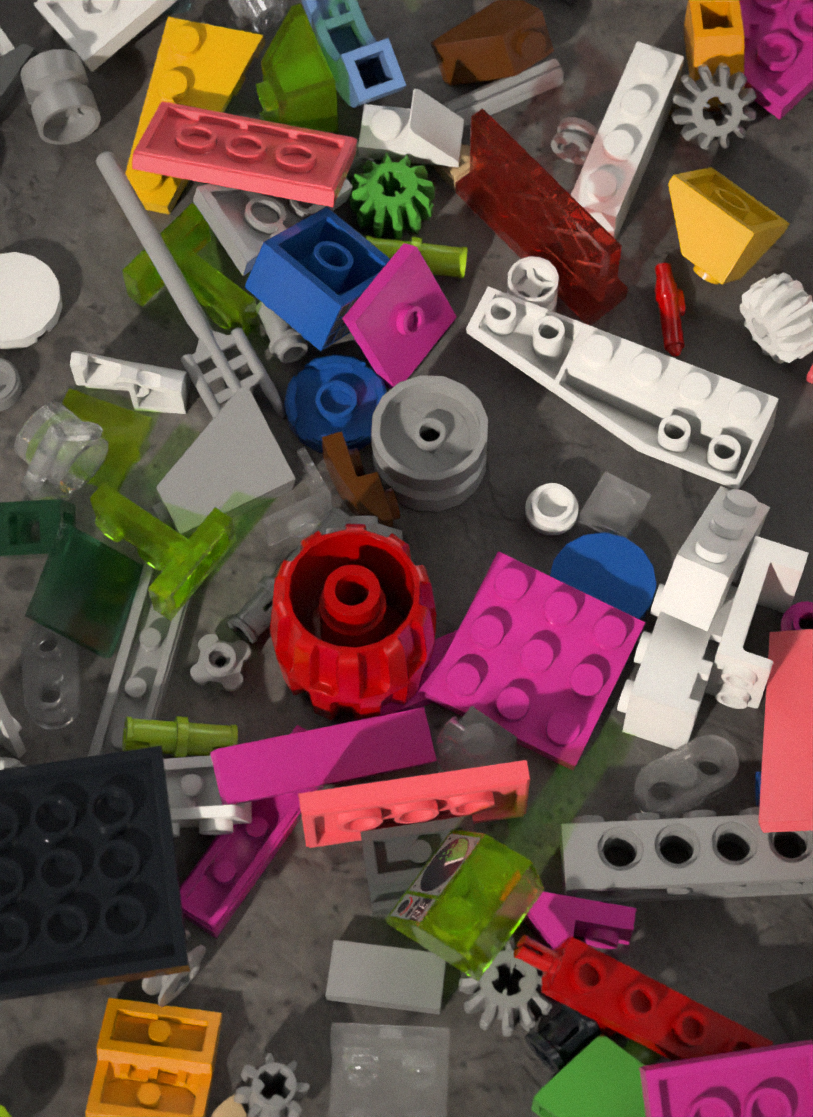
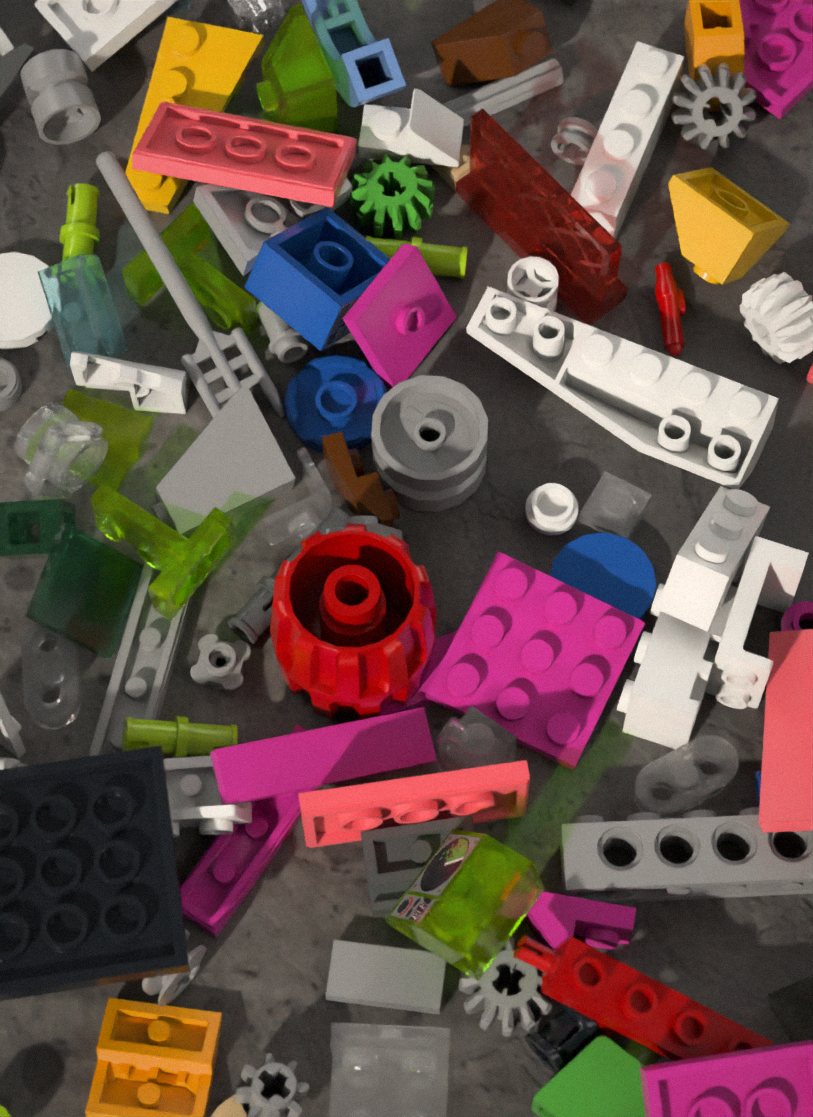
none -> clear light blue slope [38,255,128,370]
none -> lime pin [59,183,100,289]

